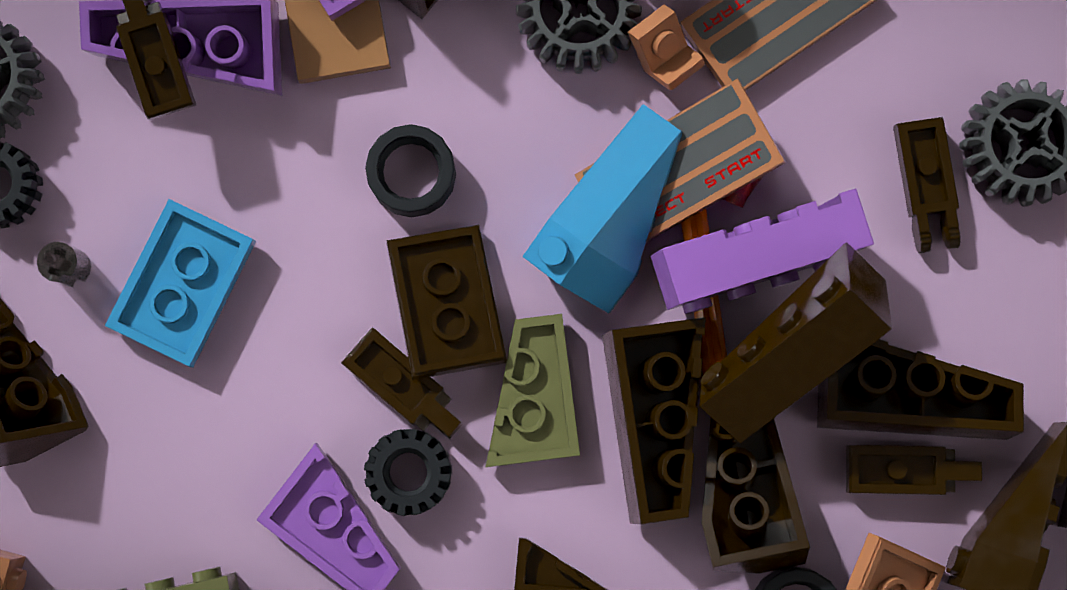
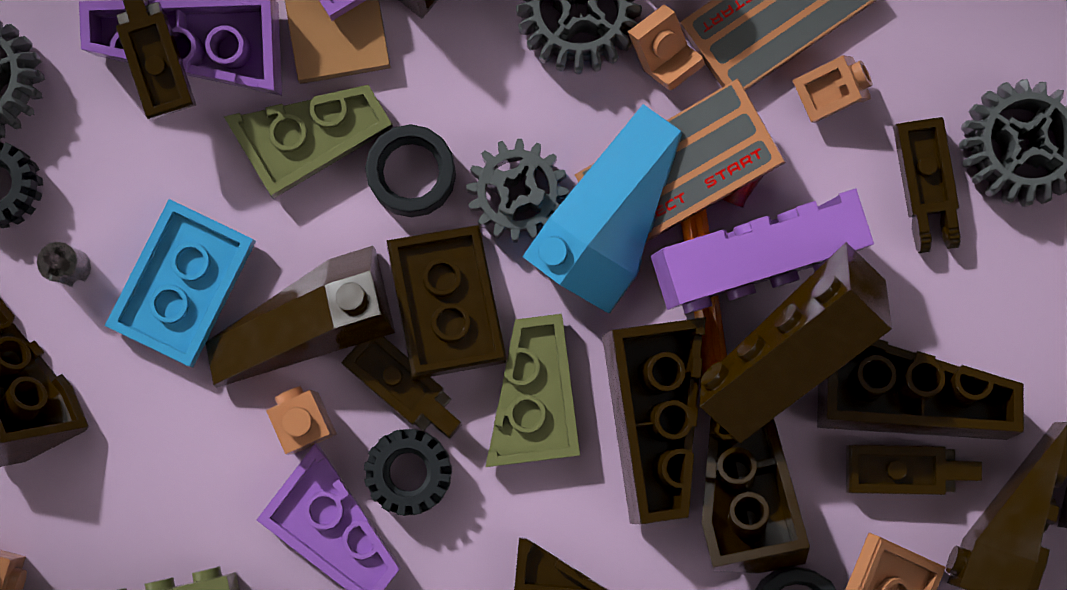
none -> dark brown wedge [205,246,395,388]
none -> olive wing [224,85,393,199]
none -> nougat brick [266,386,337,455]
none -> dark grey gear [466,139,569,243]
none -> nougat bracket [792,55,873,123]

